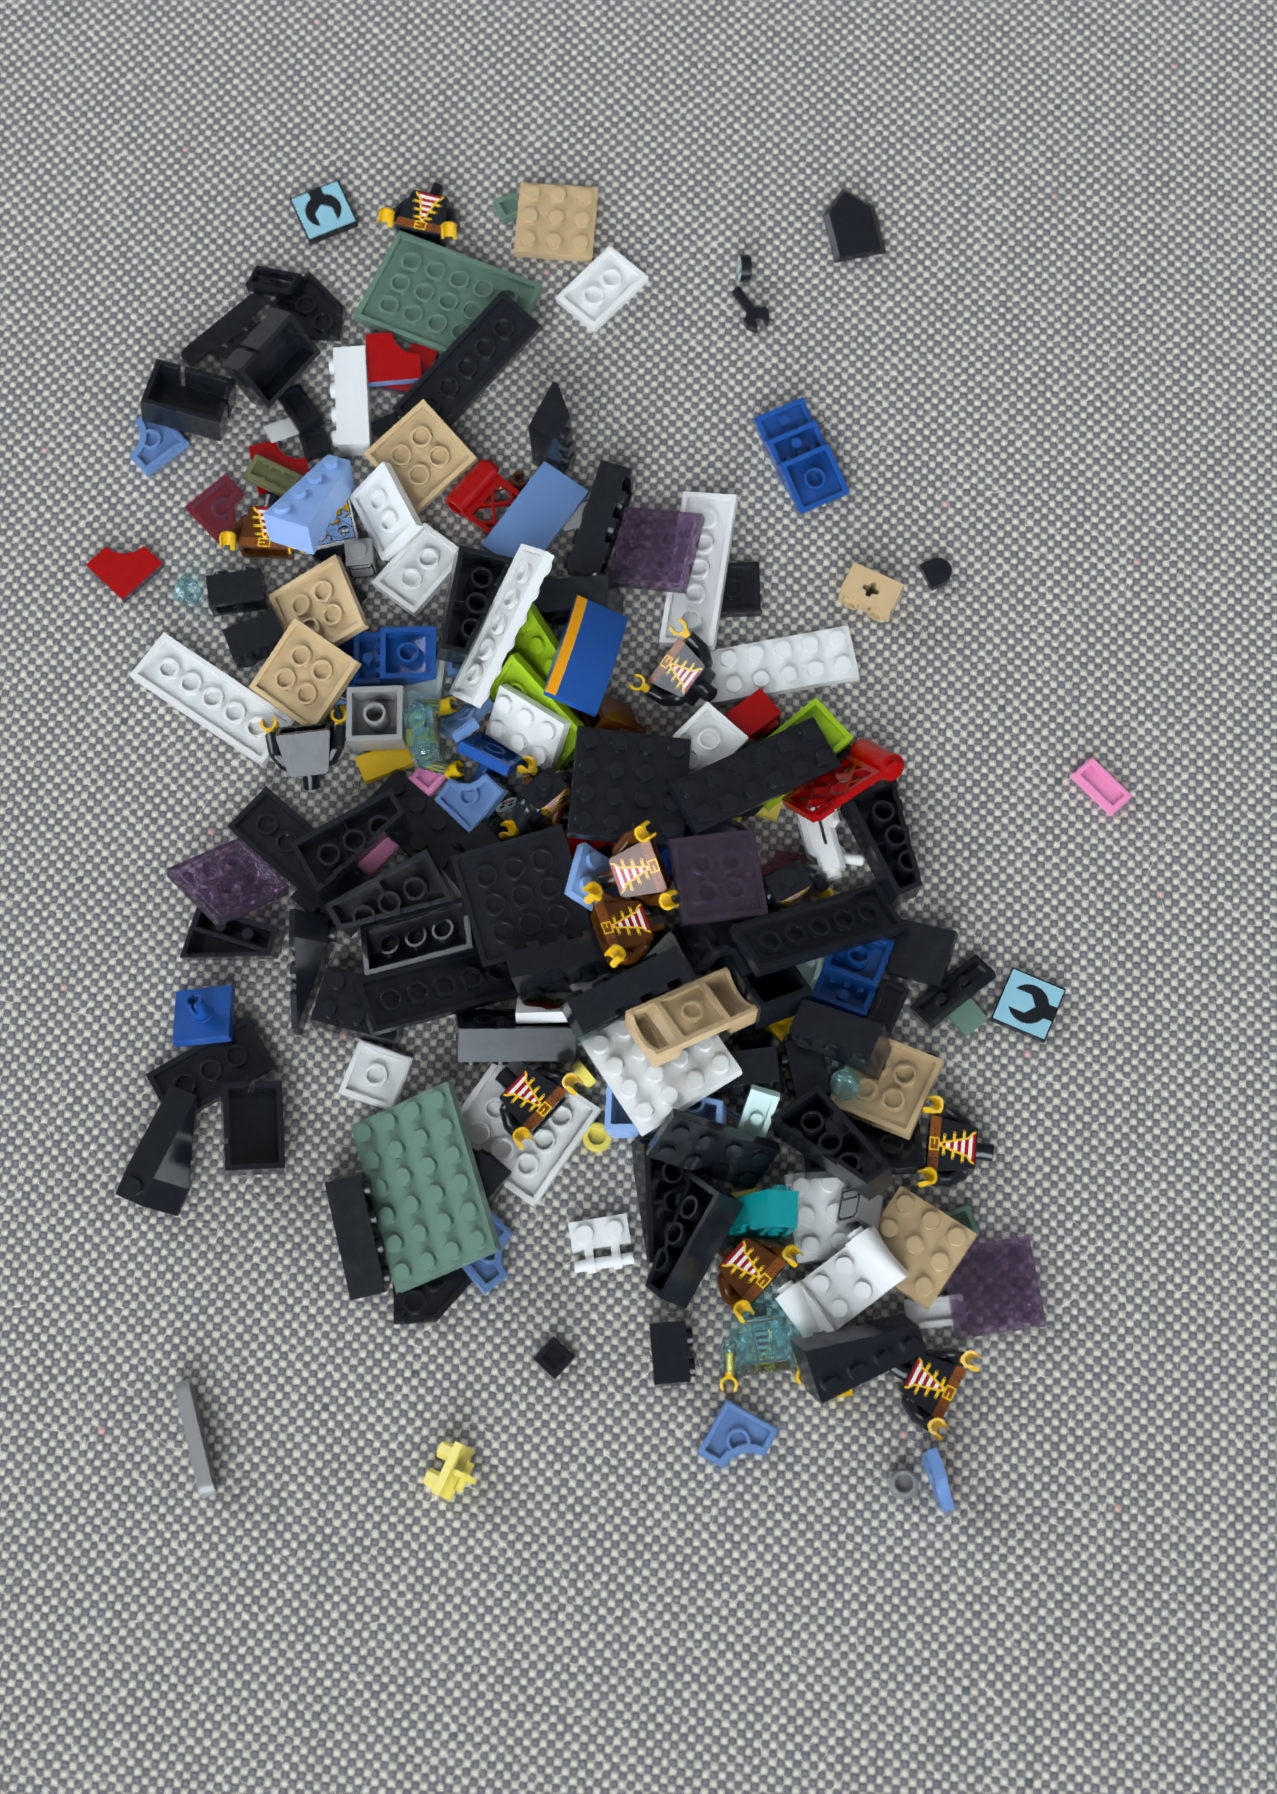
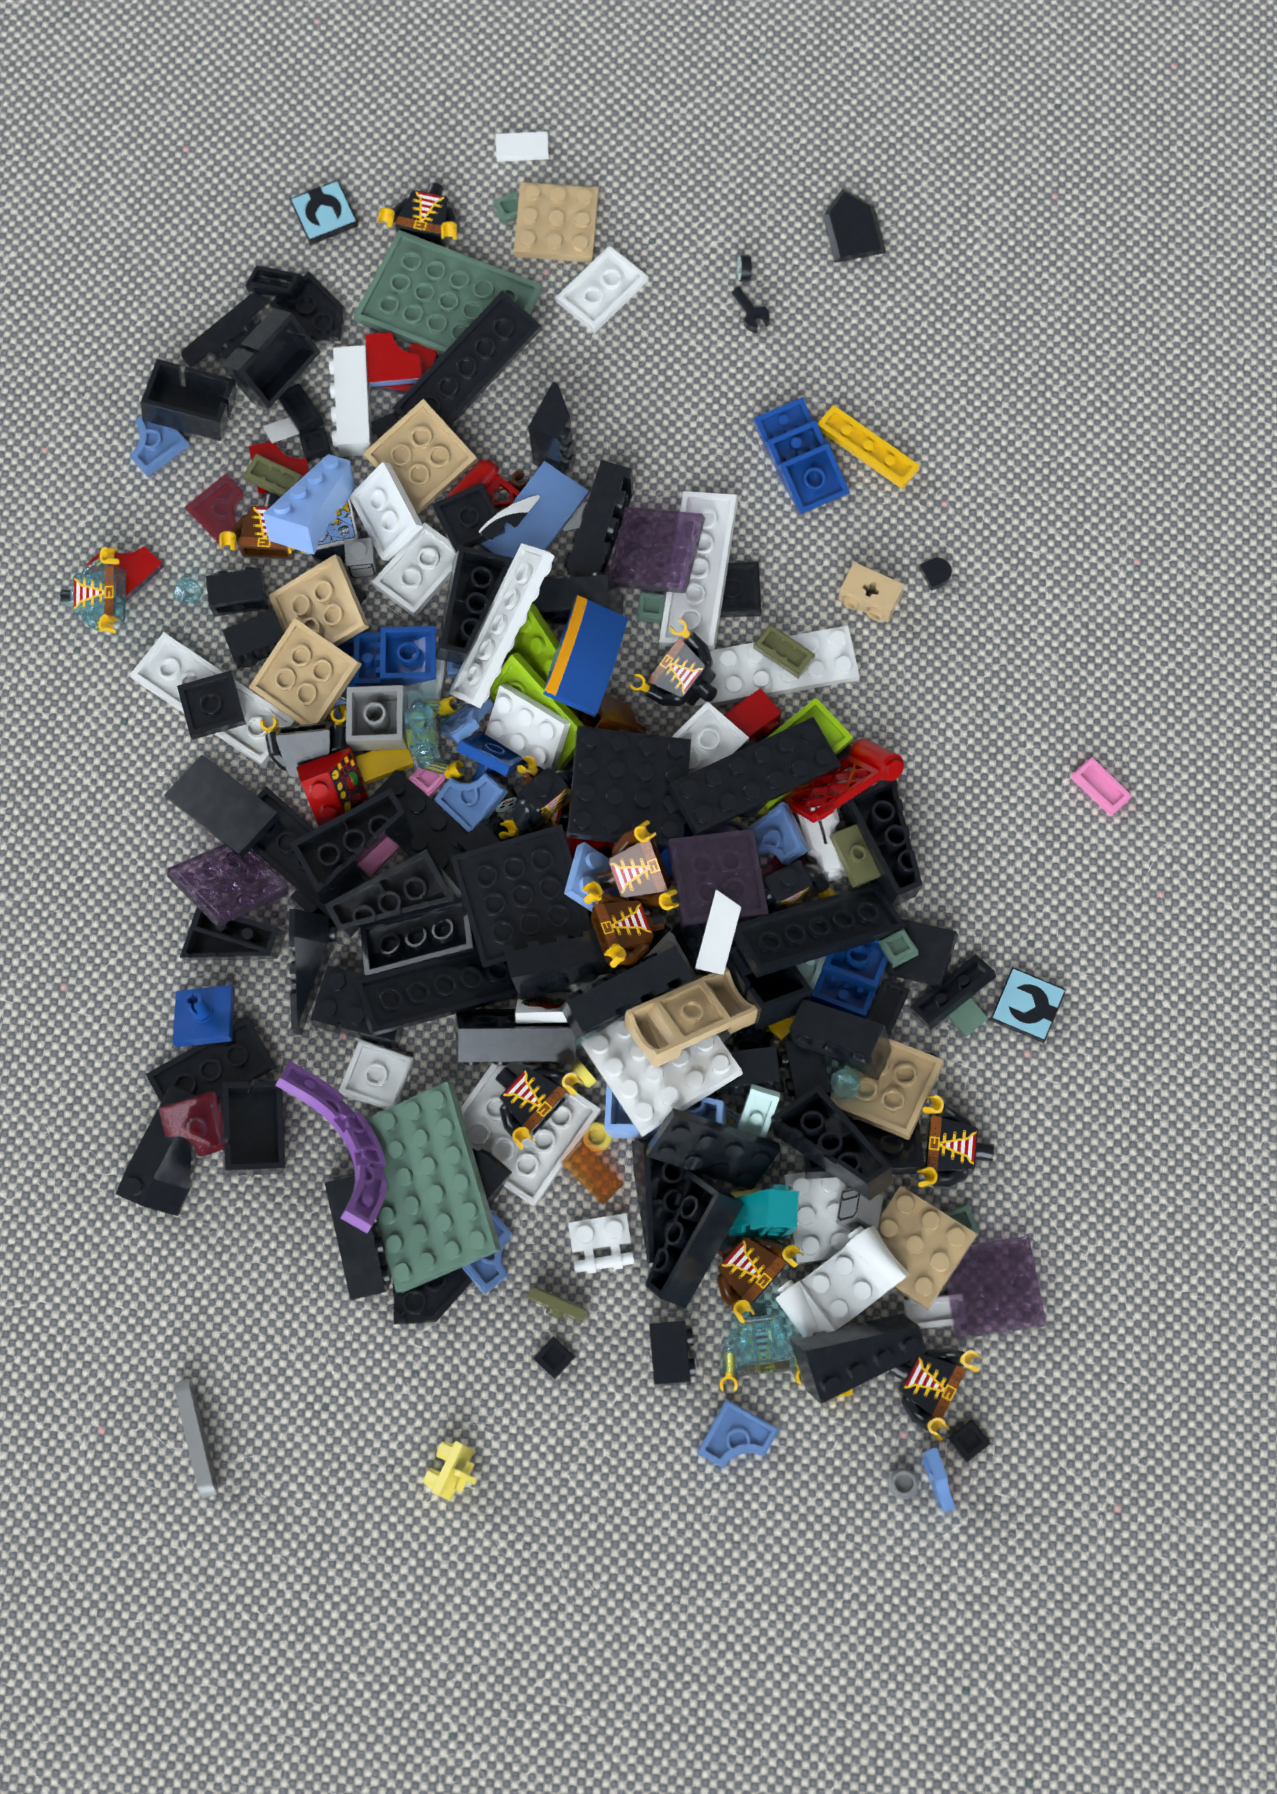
none -> torso [60,547,126,634]
none -> tile [159,1091,224,1157]
none -> black tile [164,755,281,858]
none -> black plate [177,670,246,740]
none -> medium lavender plate [275,1061,387,1233]
none -> red slope [296,747,368,827]
none -> black tile [432,483,505,554]
none -> sticker [479,495,540,540]
none -> white tile [496,132,549,162]
none -> olive plate [528,1287,588,1324]
none -> clear orange plate [560,1142,623,1205]
none -> sand green tile [636,591,666,624]
none -> white sticker [695,890,741,975]
none -> medium blue tile [747,802,809,866]
none -> olive plate [753,624,815,679]
none -> yellow plate [817,405,920,490]
none -> olive plate [829,824,881,888]
none -> sand green tile [879,928,918,968]
none -> black tile [947,1419,991,1463]

